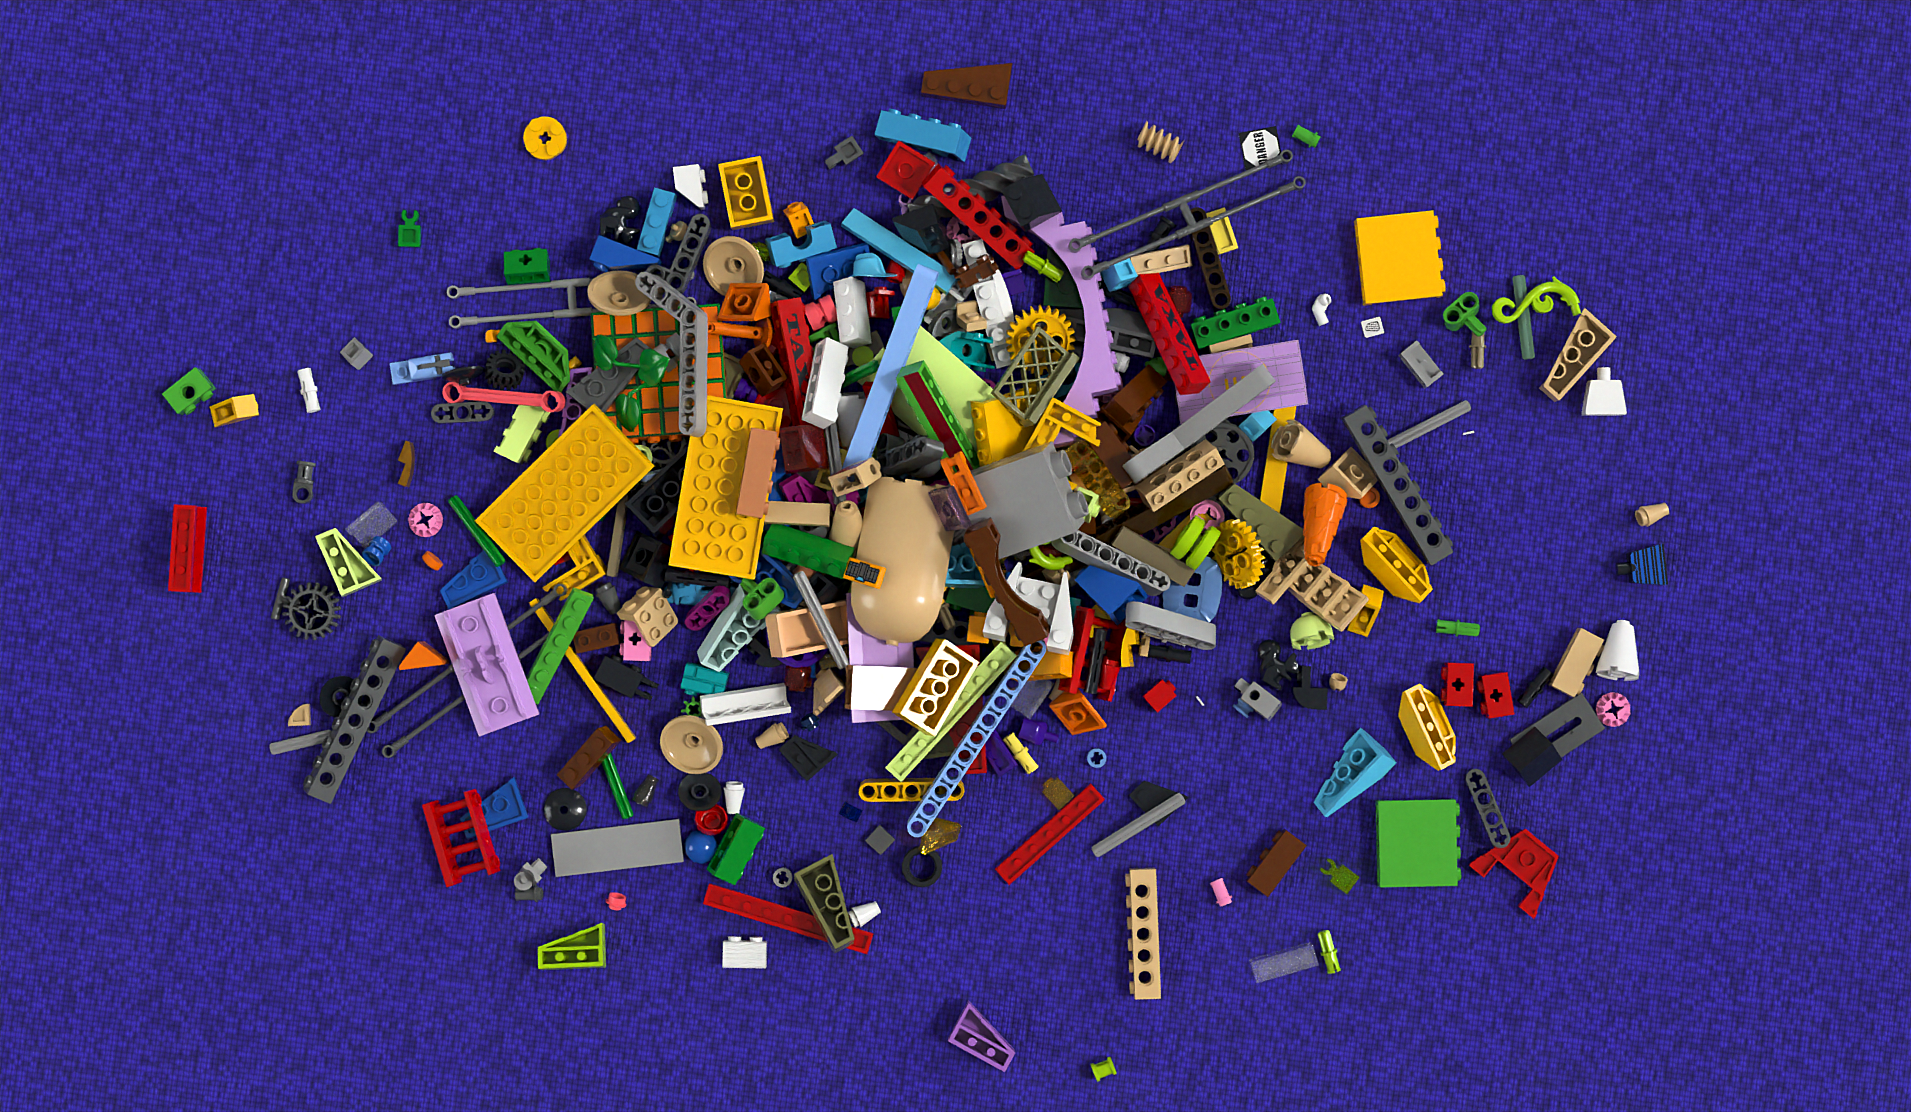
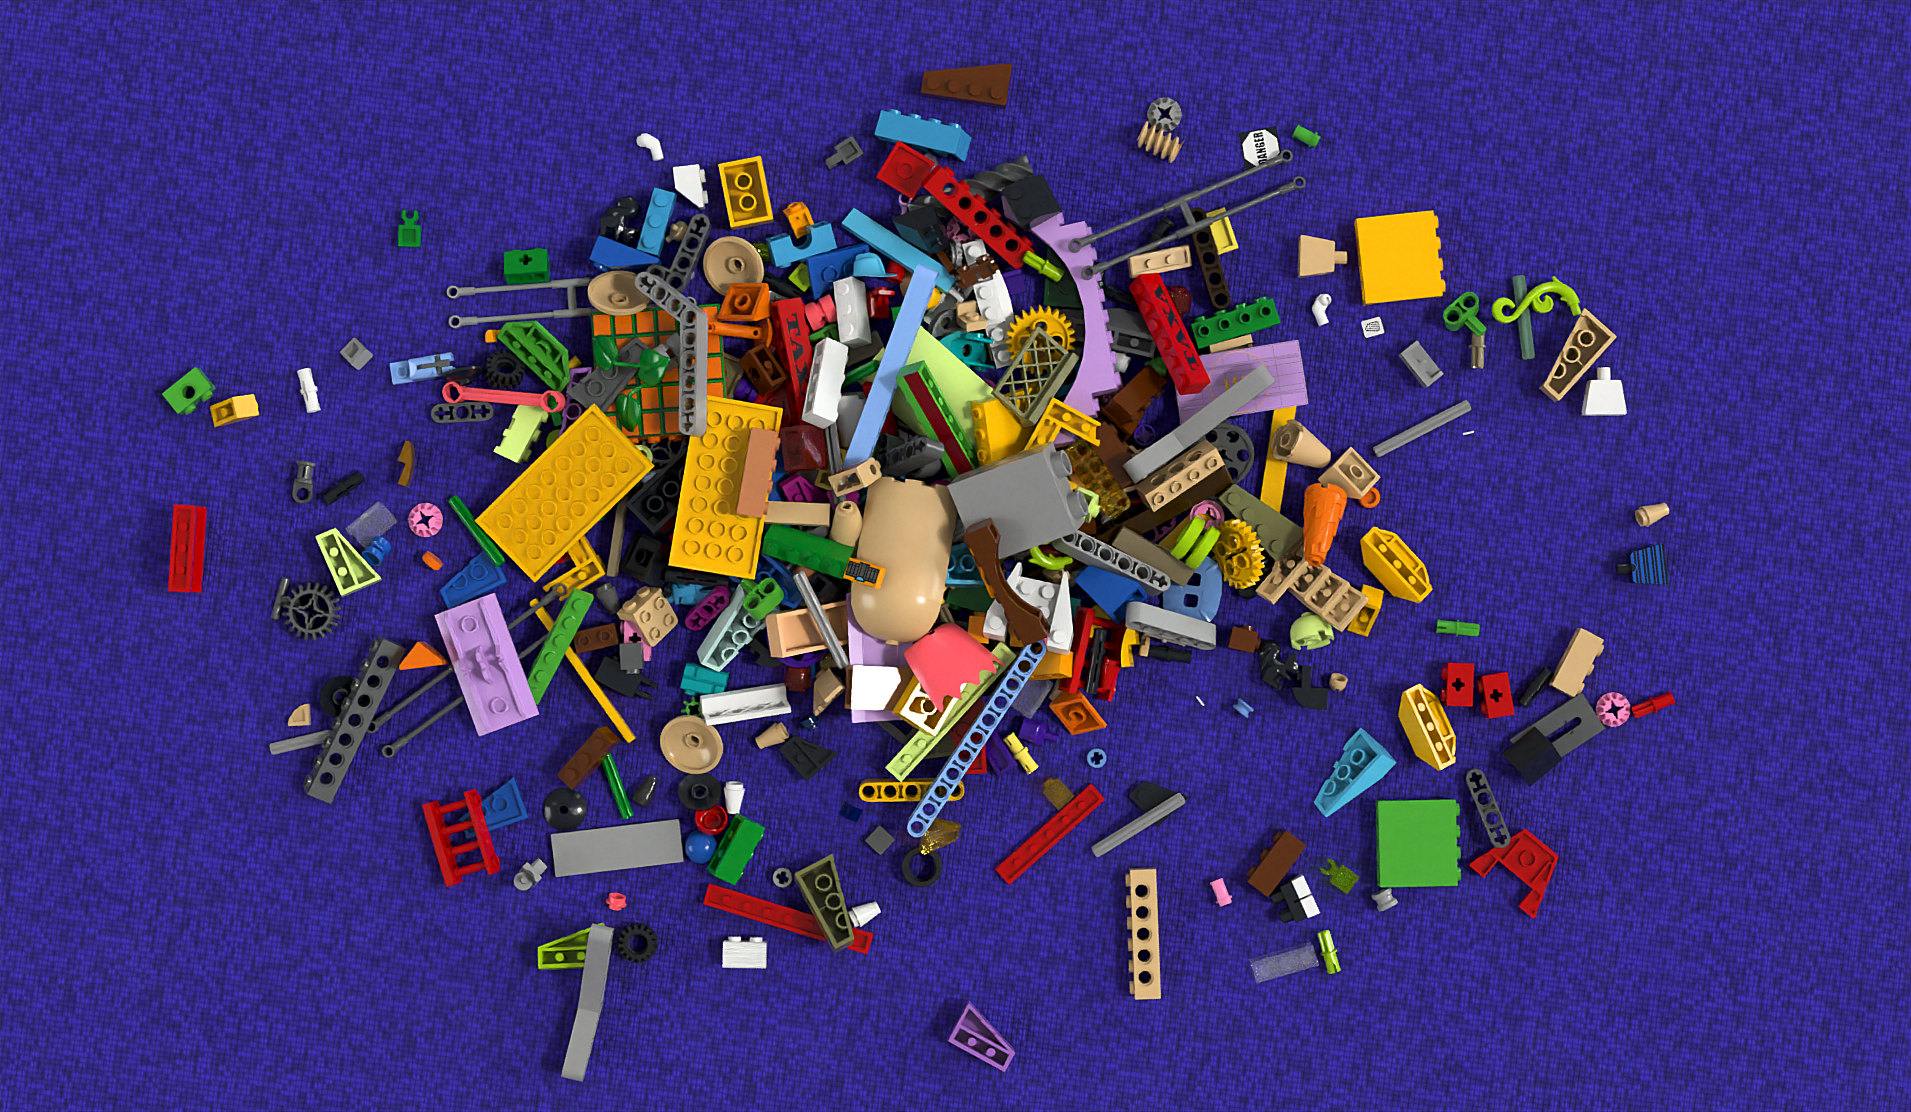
dark grey pin [515,885,543,902] -> none
yellow plate [523,117,567,160] -> none
lime tile [852,346,874,367] -> none
tile [928,485,972,531] -> none
orange plate [940,451,987,516] -> none
lime bush [1090,1057,1117,1082] -> none
medium azure brick [1101,258,1138,292] -> none
red brick [1143,679,1177,713] -> none
light grey torso [1234,678,1282,721] -> none
medium azure brick [1238,410,1277,441] -> none
dark grey brick [1341,405,1453,566] -> none
white cone [1596,620,1639,681] -> none
none -> black pin [322,470,366,505]
none -> green plate [544,389,563,428]
none -> light grey beam [561,923,614,1082]
none -> black tyre [618,923,658,963]
none -> dark grey brick [620,643,644,674]
none -> white arm [636,133,663,161]
none -> coral piece [904,622,1006,712]
none -> light grey gear [1147,97,1182,132]
none -> reddish brown brick [1227,624,1261,653]
none -> black hips [1270,874,1320,923]
none -> tan torso [1298,235,1347,278]
none -> light grey wheel [1371,887,1398,912]
none -> red axle [1631,691,1675,718]

